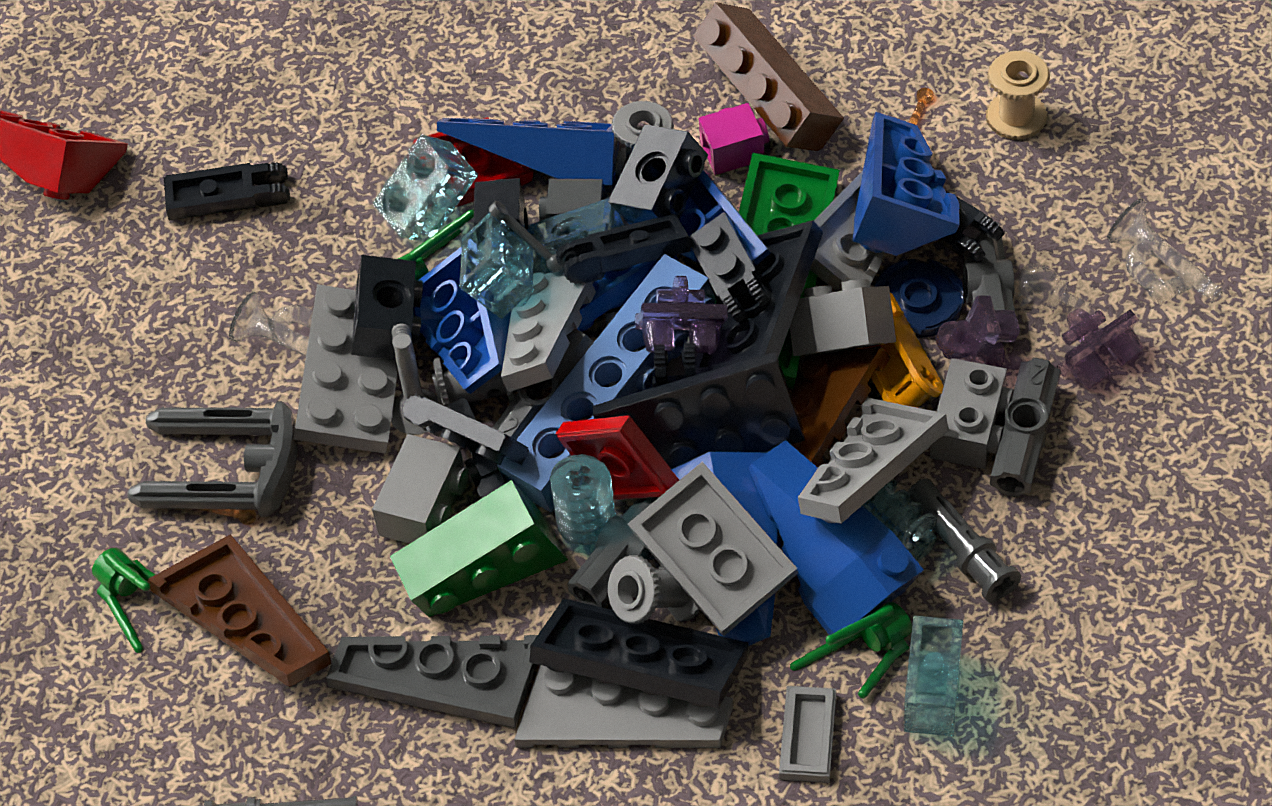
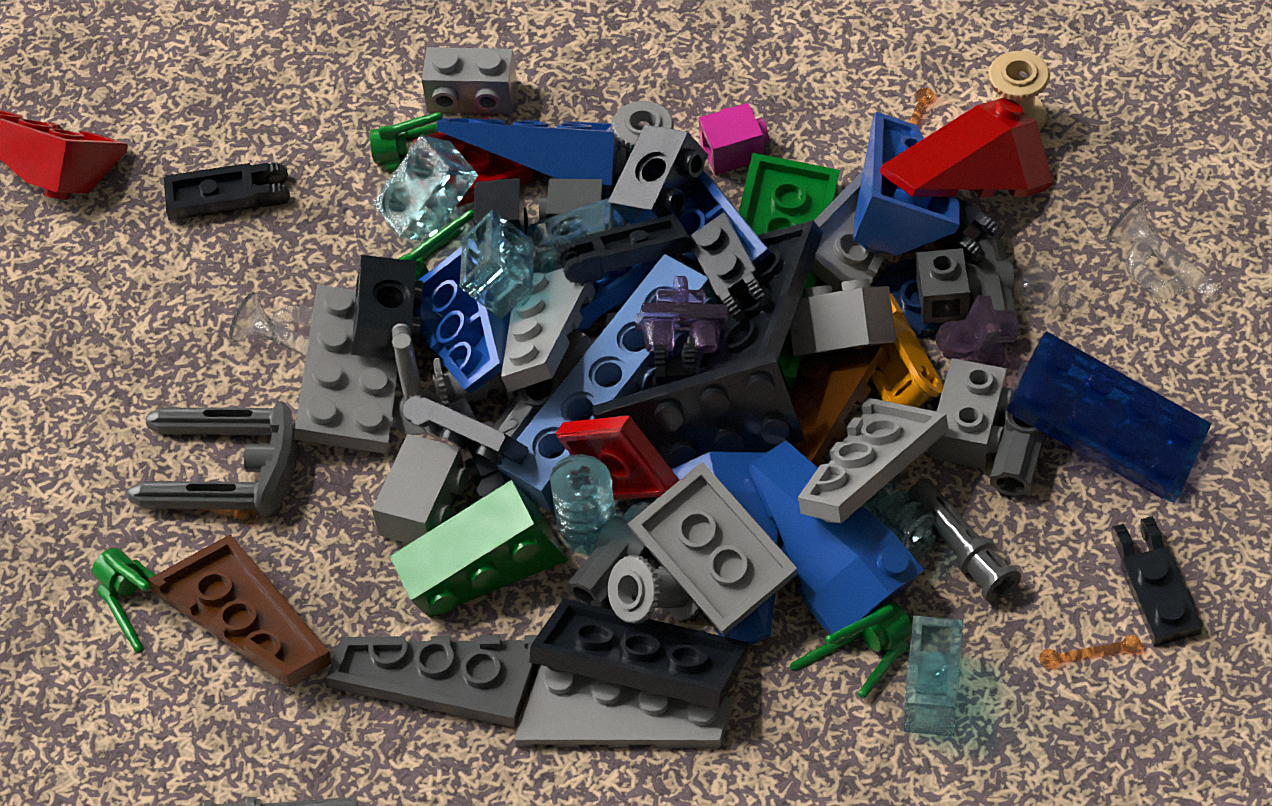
dark grey hinge [489,201,562,272] -> none
reddish brown brick [693,2,844,151] -> none
light grey tile [779,686,836,783] -> none
clear purple hips [1056,308,1145,391] -> none
none -> green plant [370,112,473,175]
none -> light grey brick [422,47,517,114]
none -> red wedge [879,98,1053,197]
none -> dark grey brick [916,248,970,324]
none -> clear blue plate [1005,331,1212,503]
none -> clear orange hinge [1039,635,1142,669]
none -> black hinge [1111,516,1202,647]

